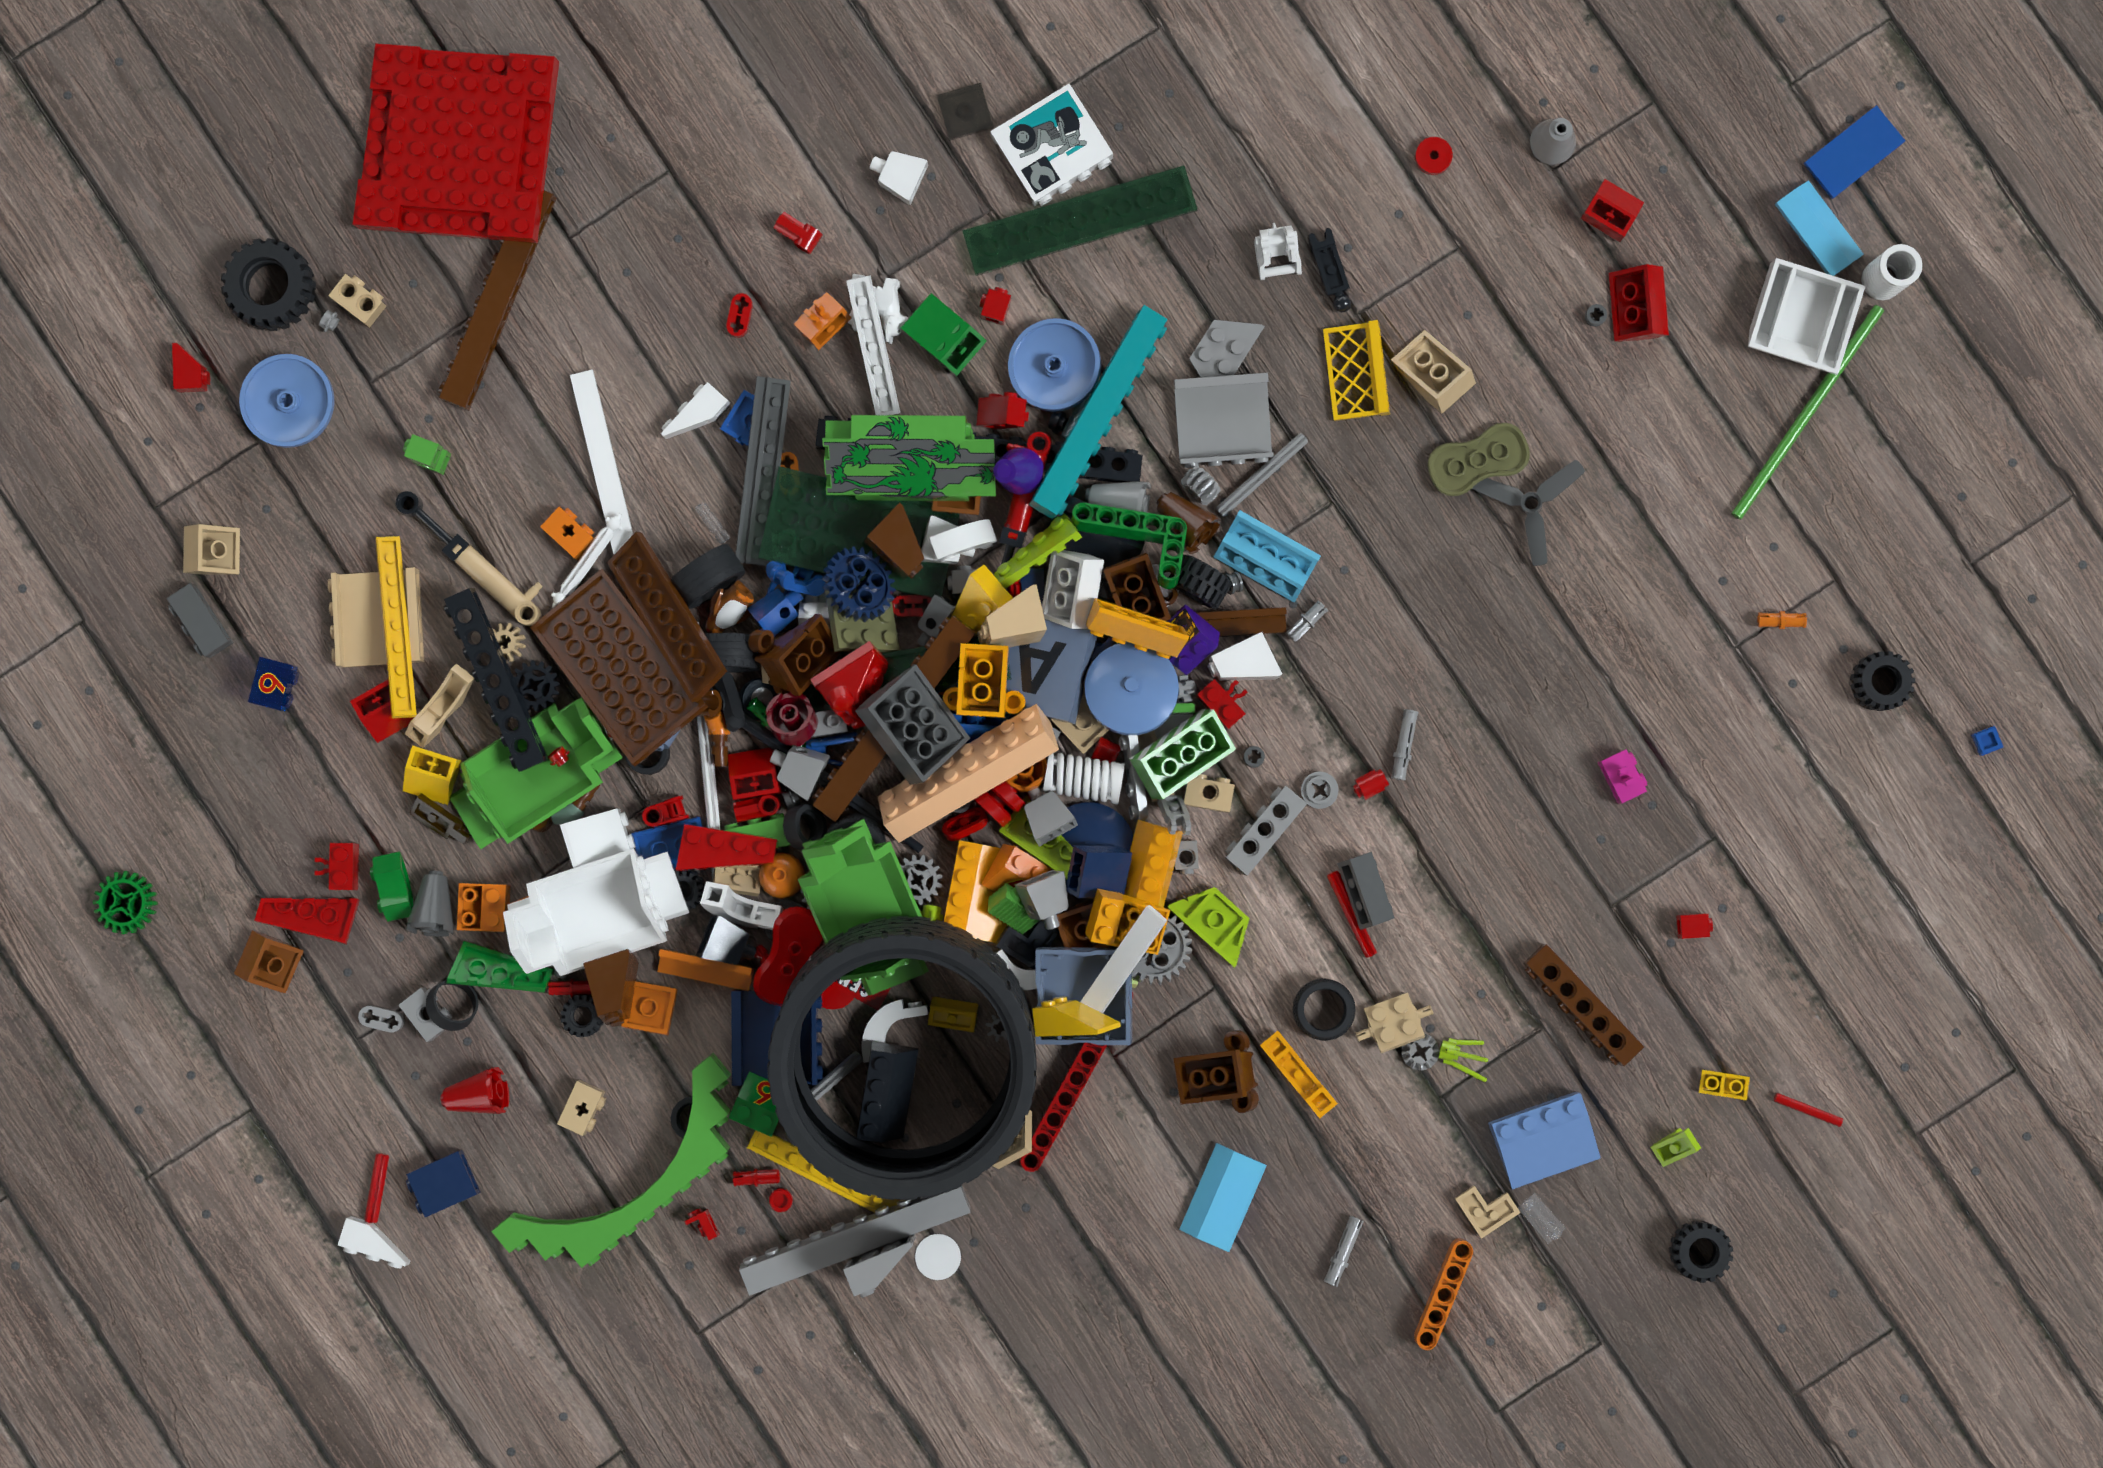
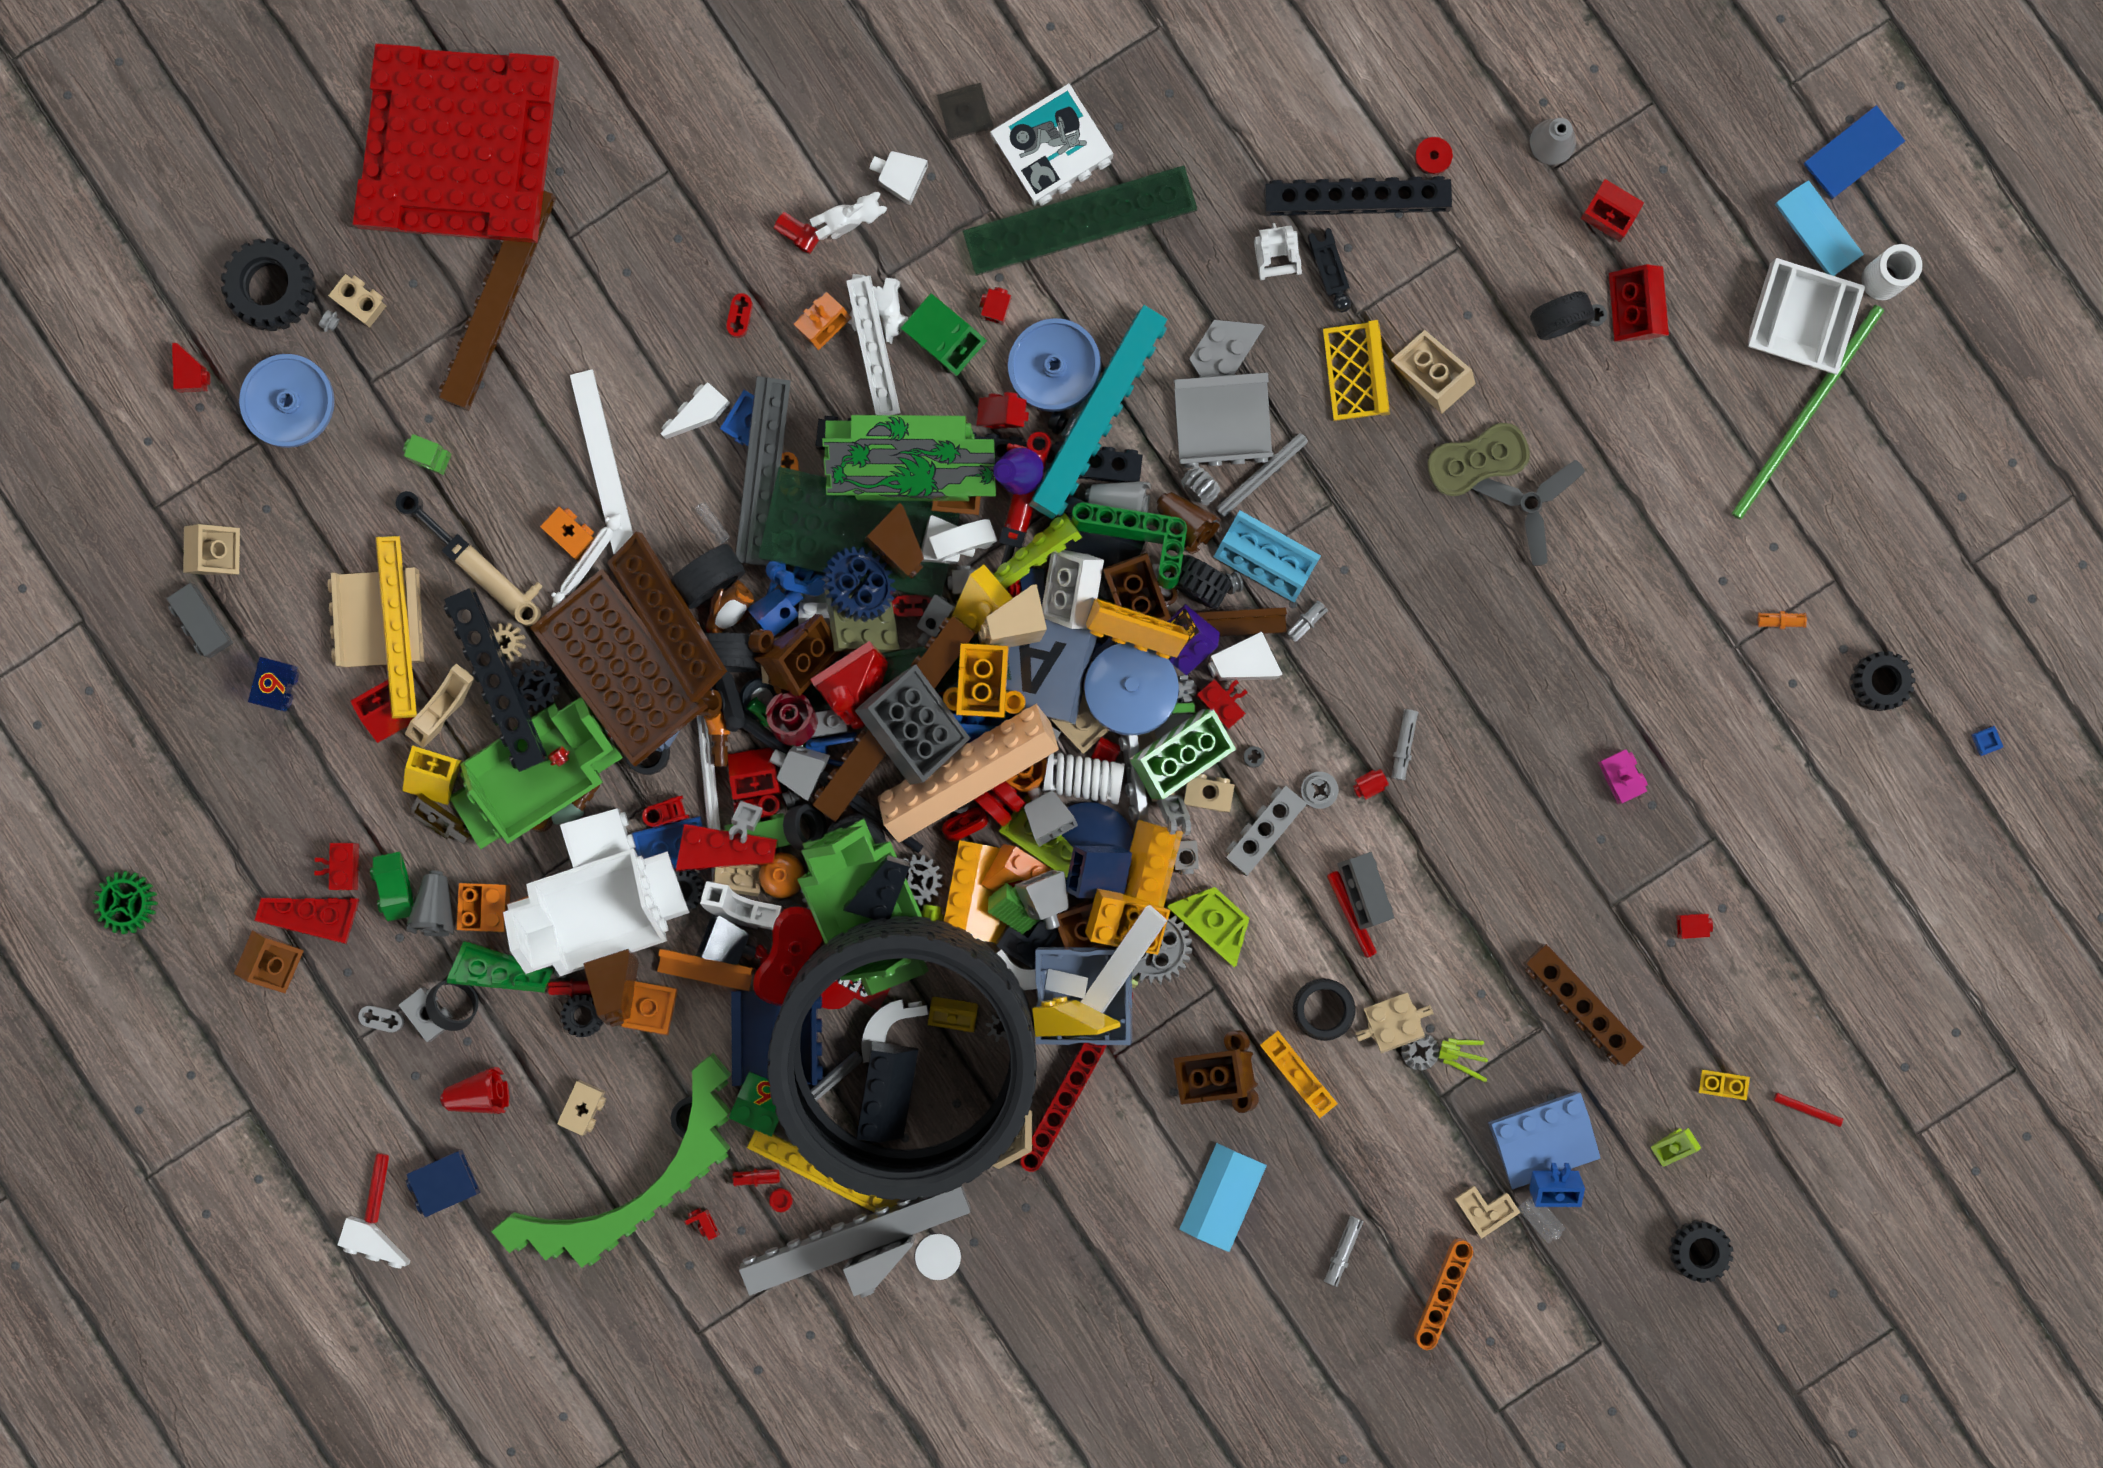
none -> light grey plate [729,801,763,843]
none -> white animal [810,192,887,240]
none -> black wing [843,855,910,920]
none -> white sticker [1045,969,1088,999]
none -> black brick [1264,176,1452,216]
none -> blue brick [1529,1163,1585,1207]
none -> black tyre [1530,291,1595,340]

